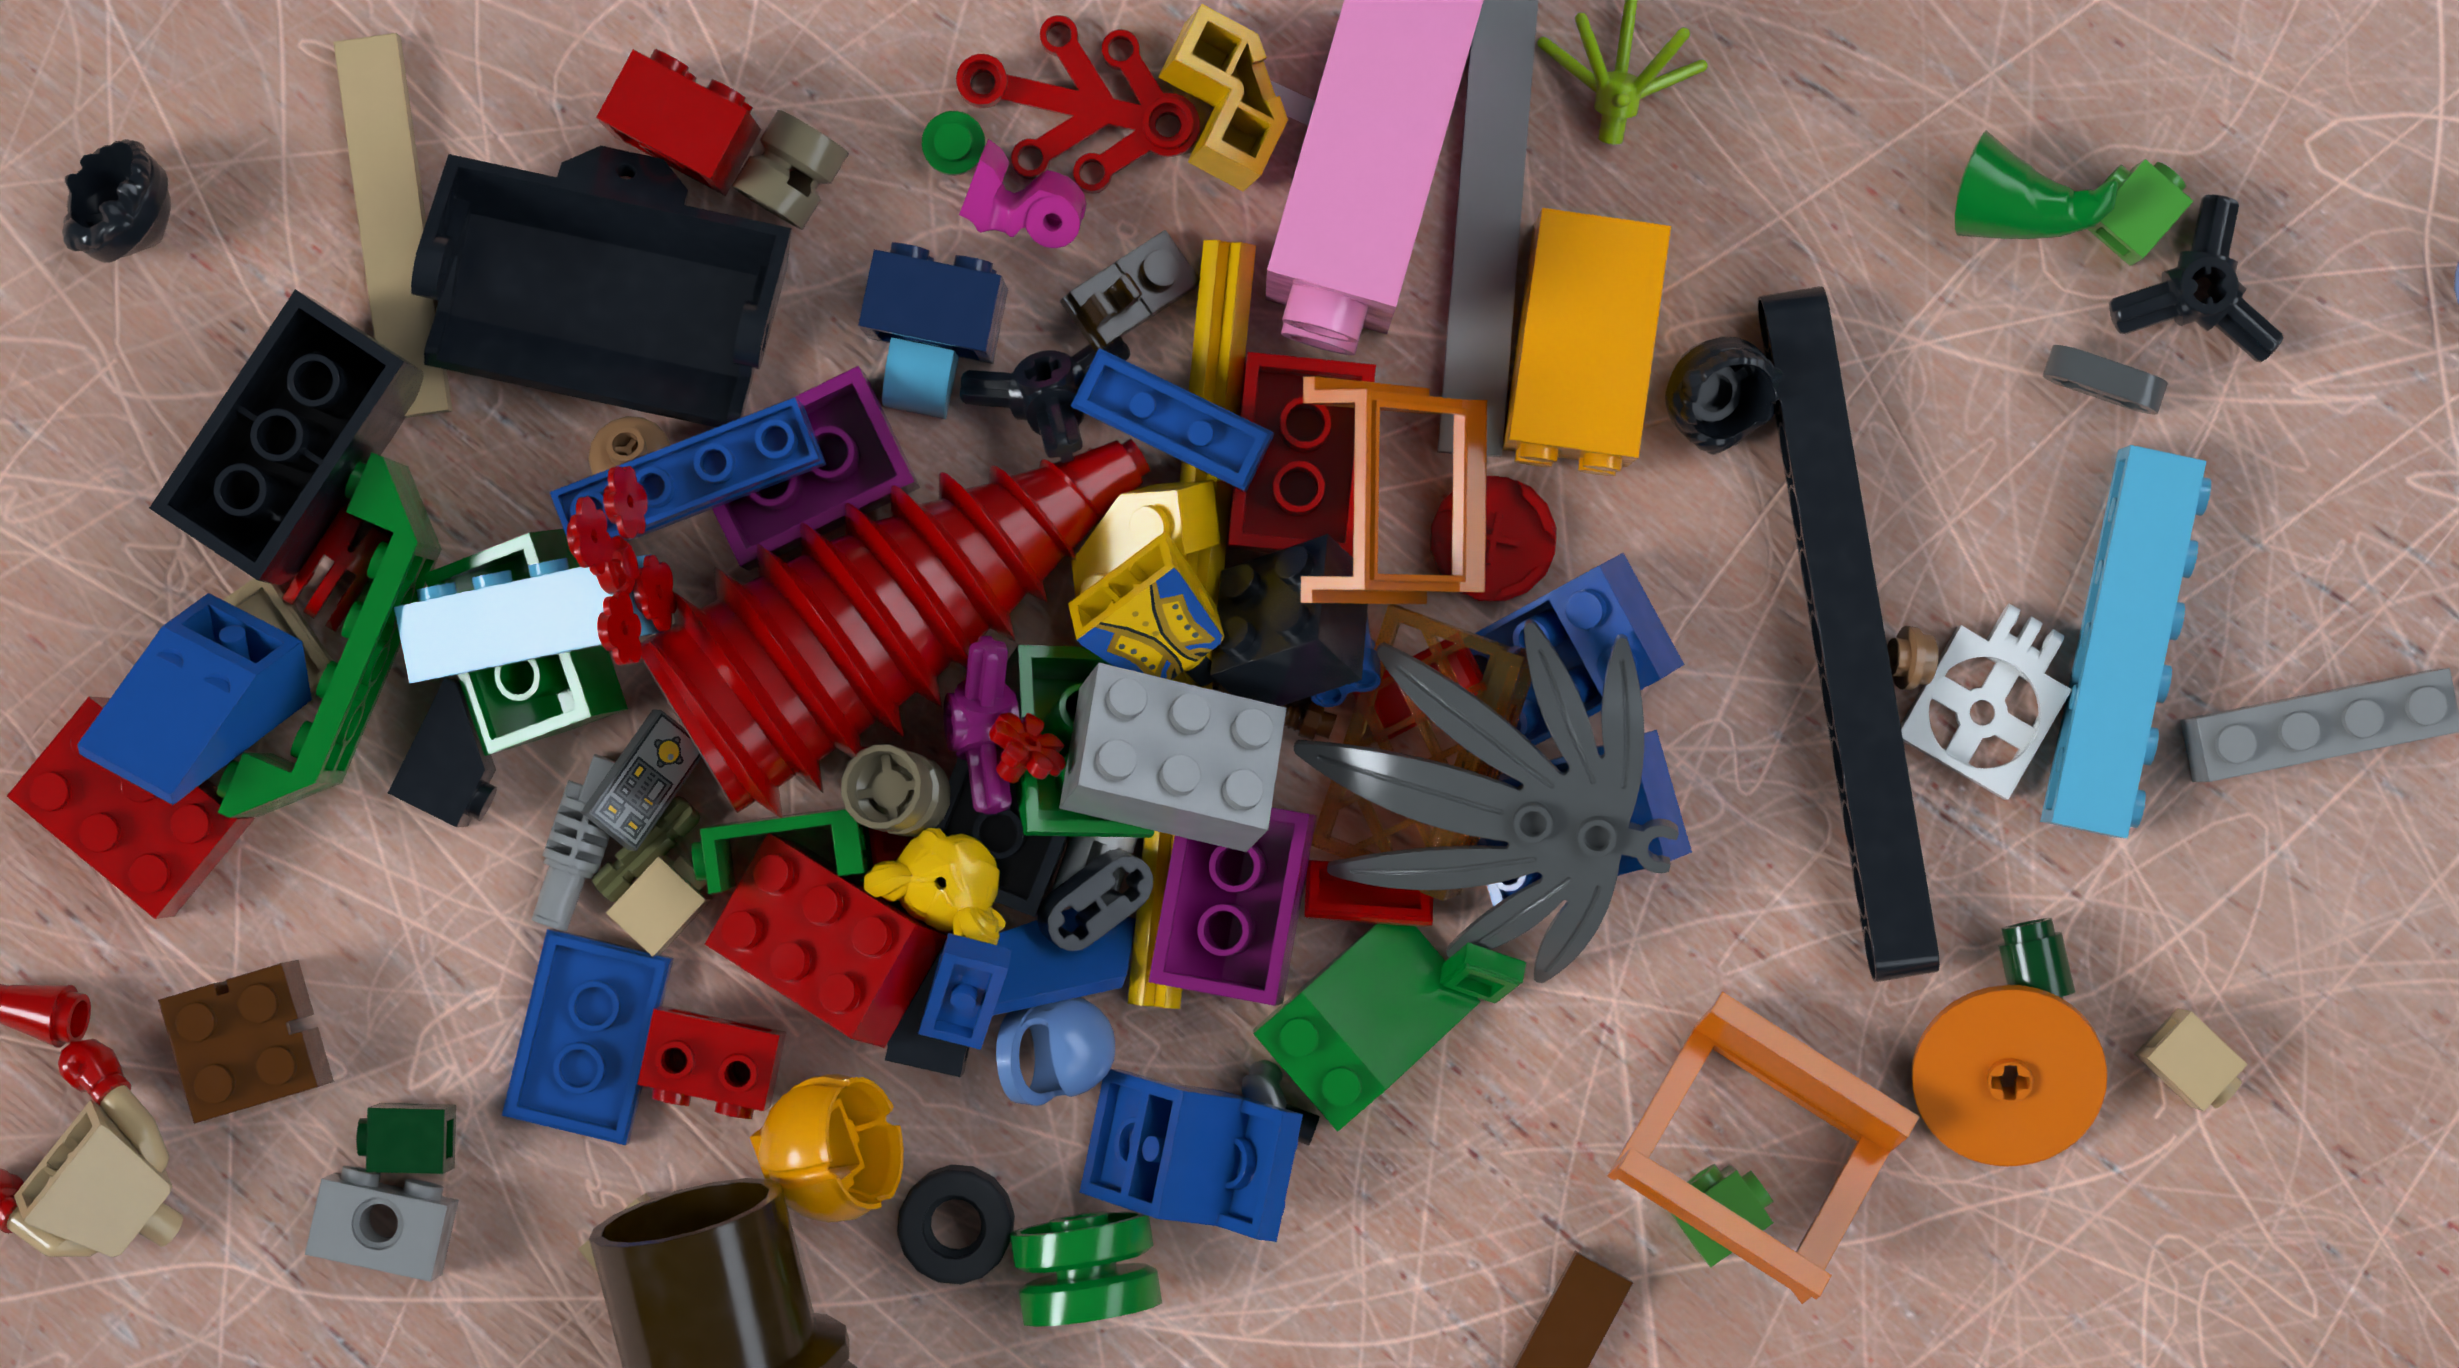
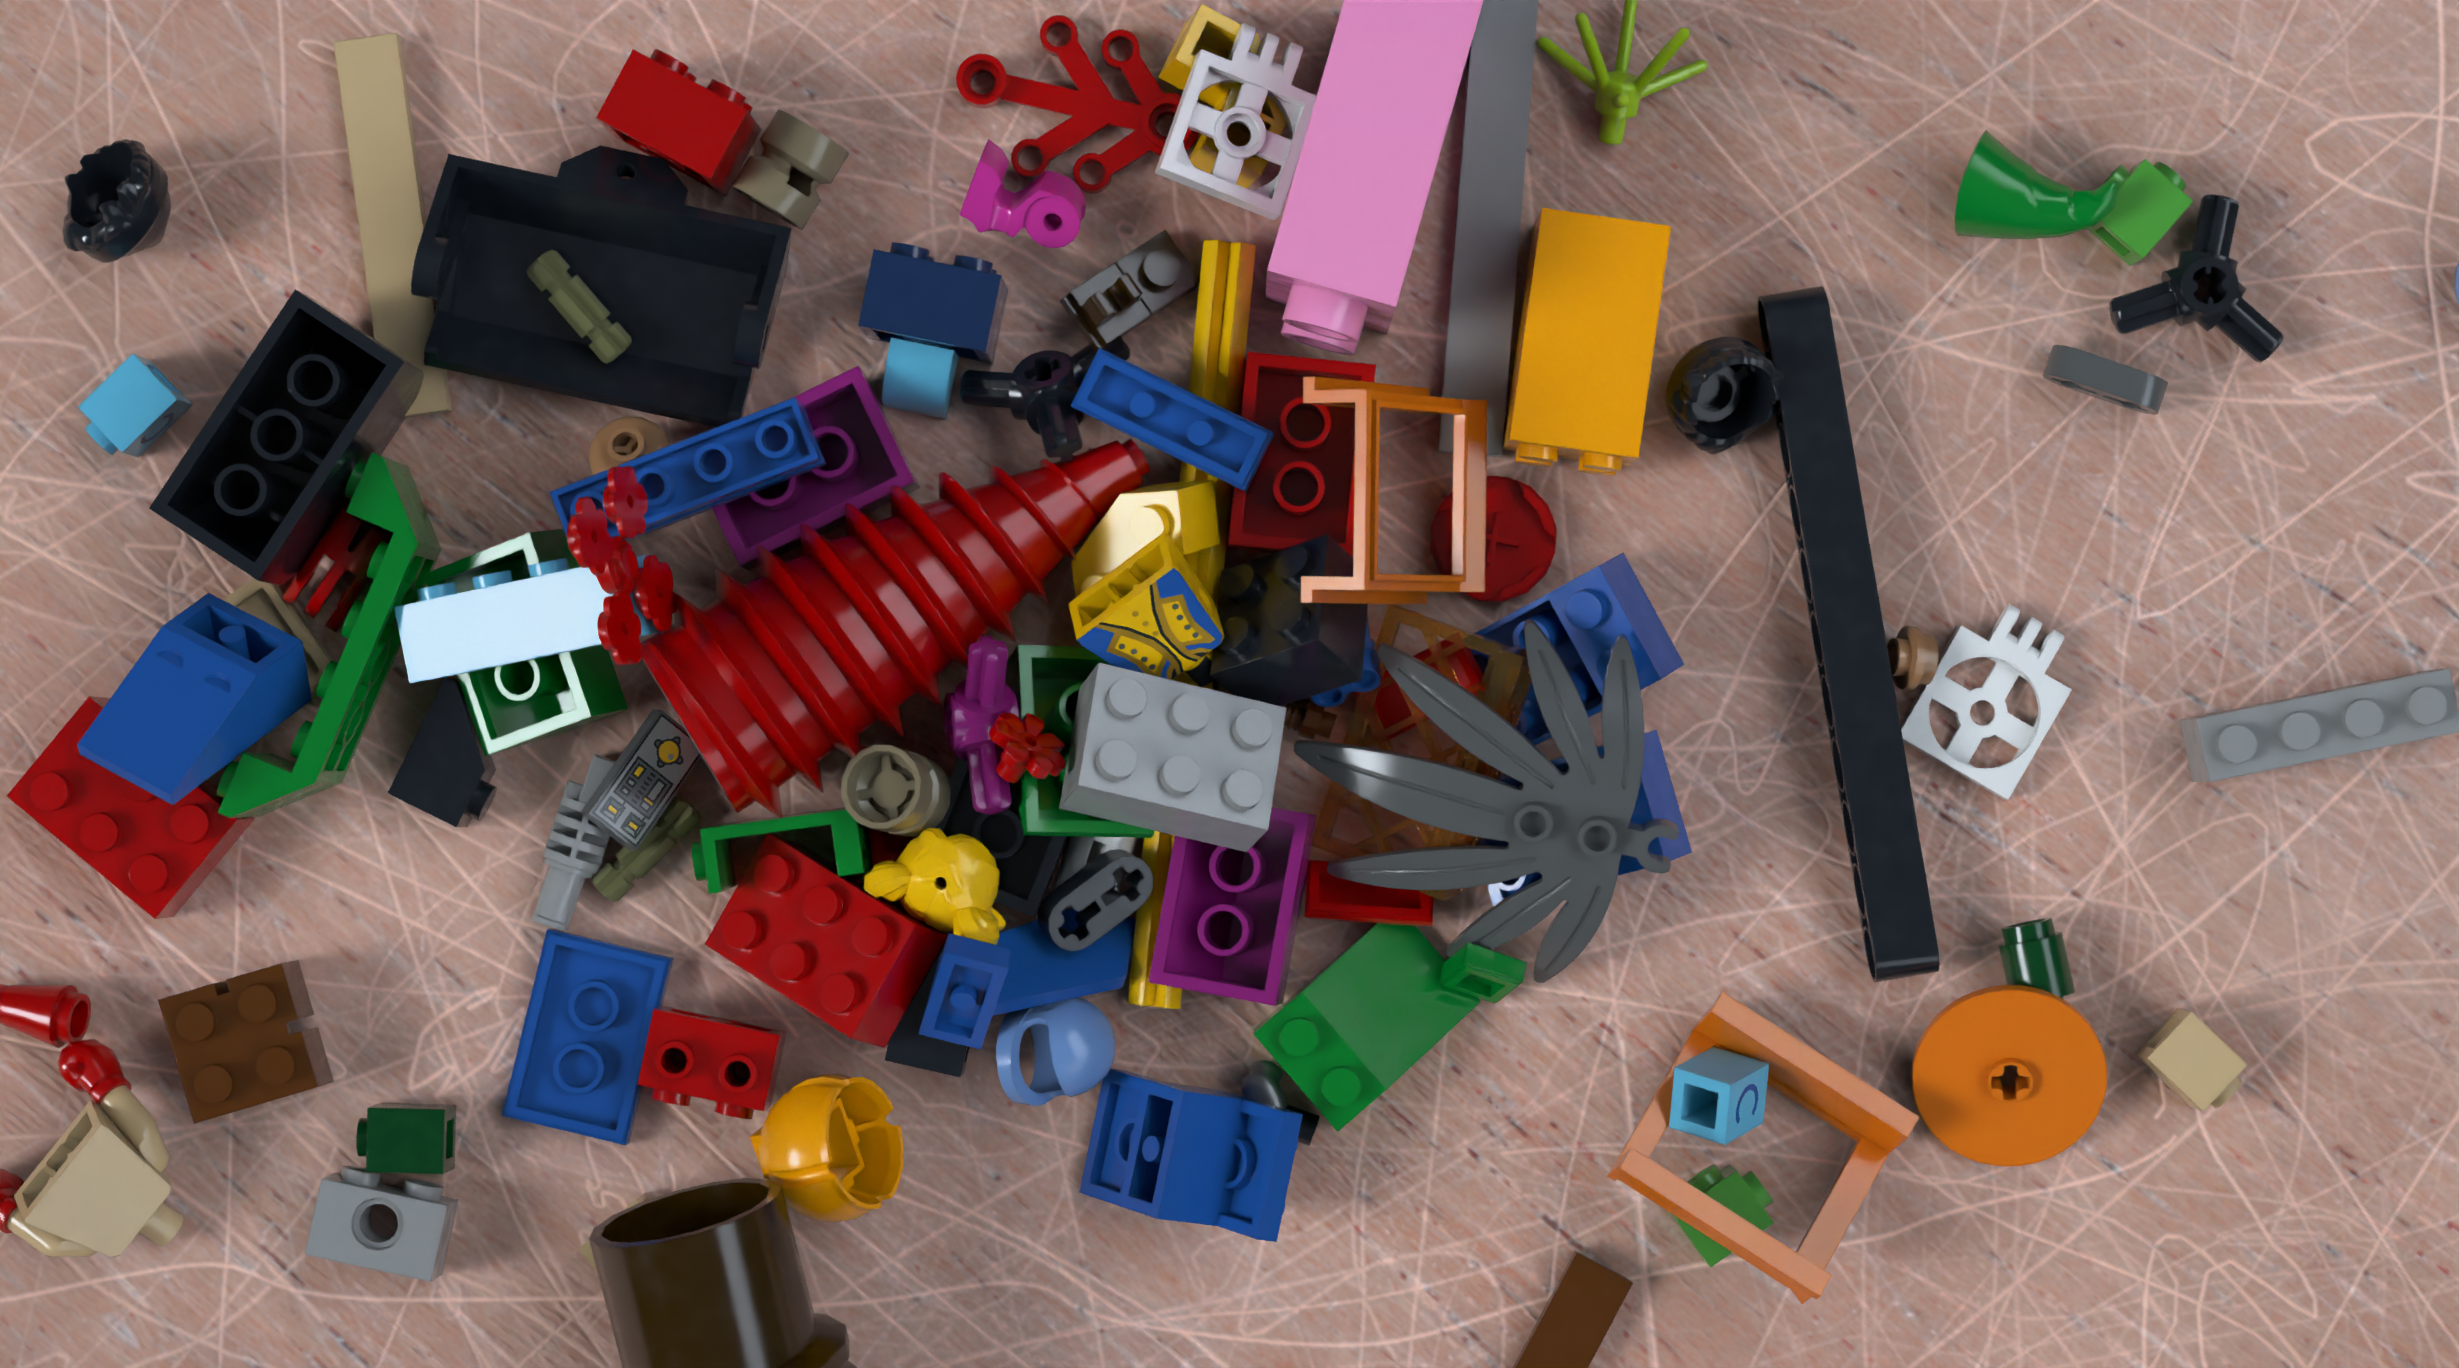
tan brick [606,855,713,957] -> none
black tyre [897,1165,1015,1285] -> none
green plate [922,111,986,176] -> none
green wheel [1010,1211,1162,1327] -> none
medium azure brick [2040,445,2211,839] -> none
none -> medium azure brick [78,353,193,457]
none -> olive axle [527,249,632,363]
none -> white piece [1155,23,1317,221]
none -> medium azure brick [1669,1046,1769,1145]

